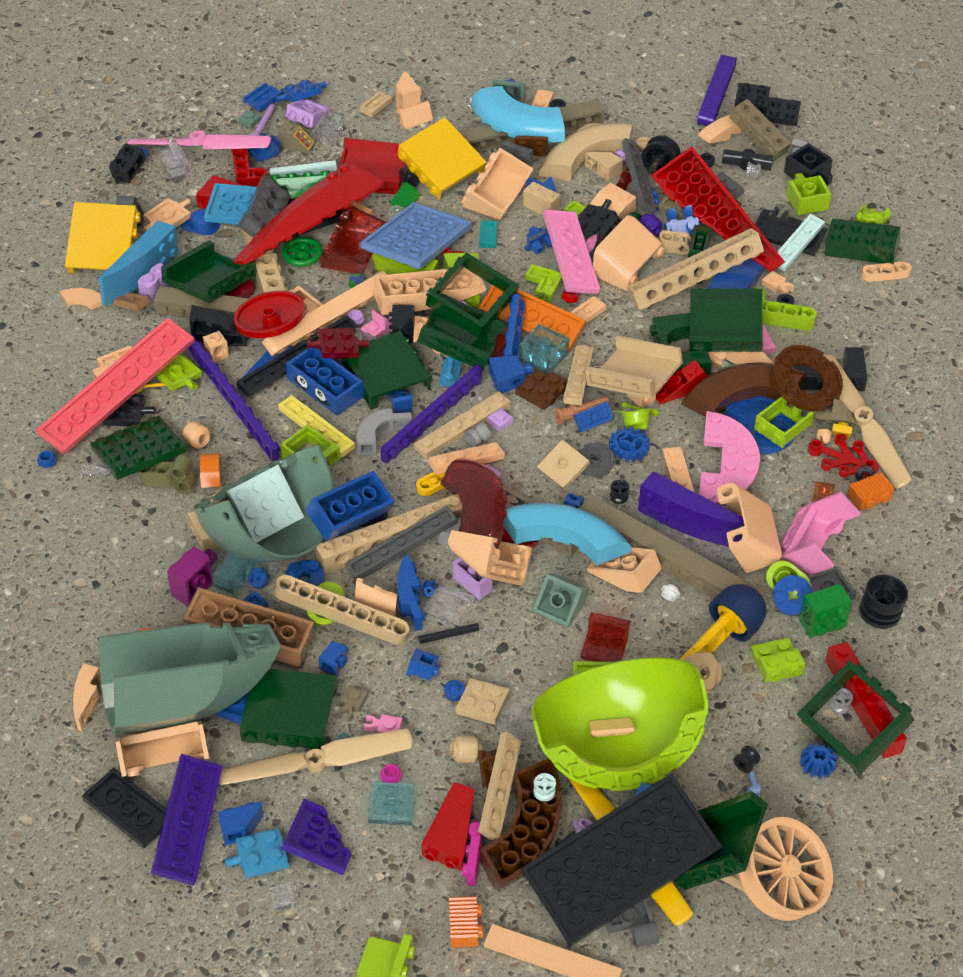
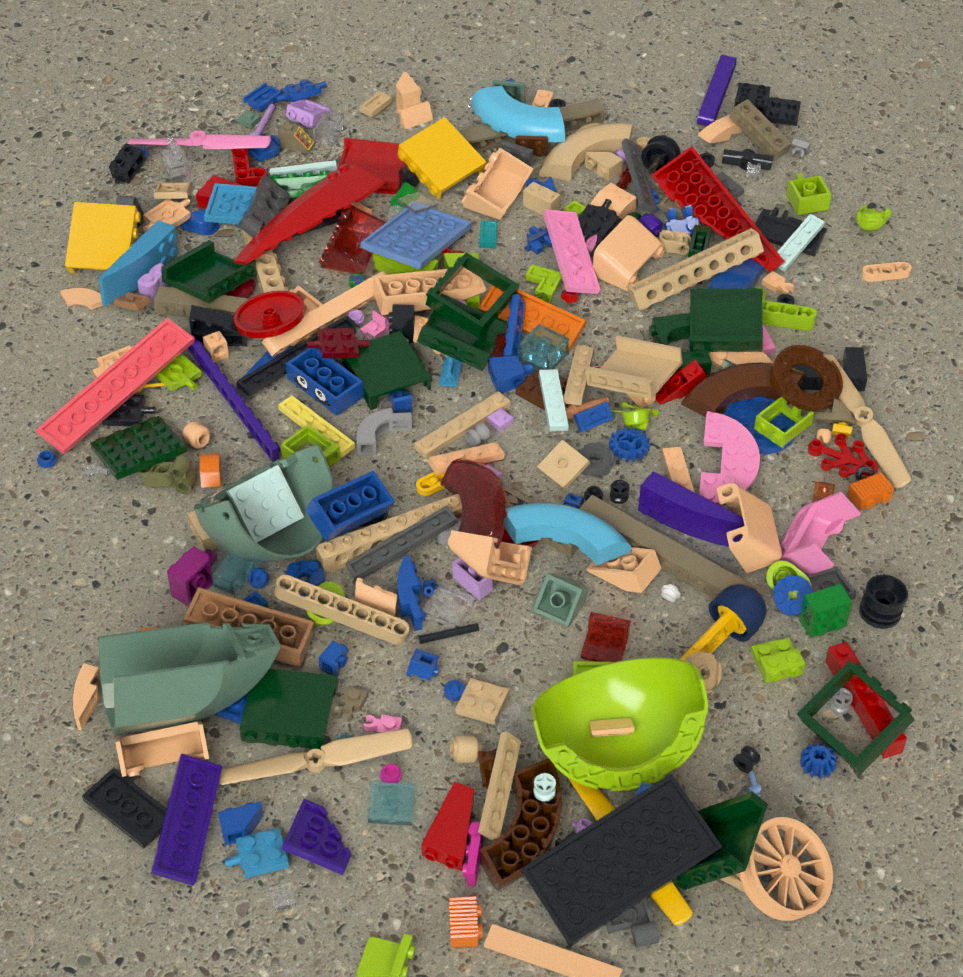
green plate [282,237,323,267] -> none
dark purple plate [380,365,482,464] -> none
light nougat plate [569,296,606,323] -> none
black hinge [784,143,833,186] -> none
dark green brick [825,218,901,265] -> none
none -> tan plate [154,182,192,199]
none -> clear piece [397,192,437,214]
none -> light aqua plate [539,369,569,431]
none -> black plate [584,486,603,500]

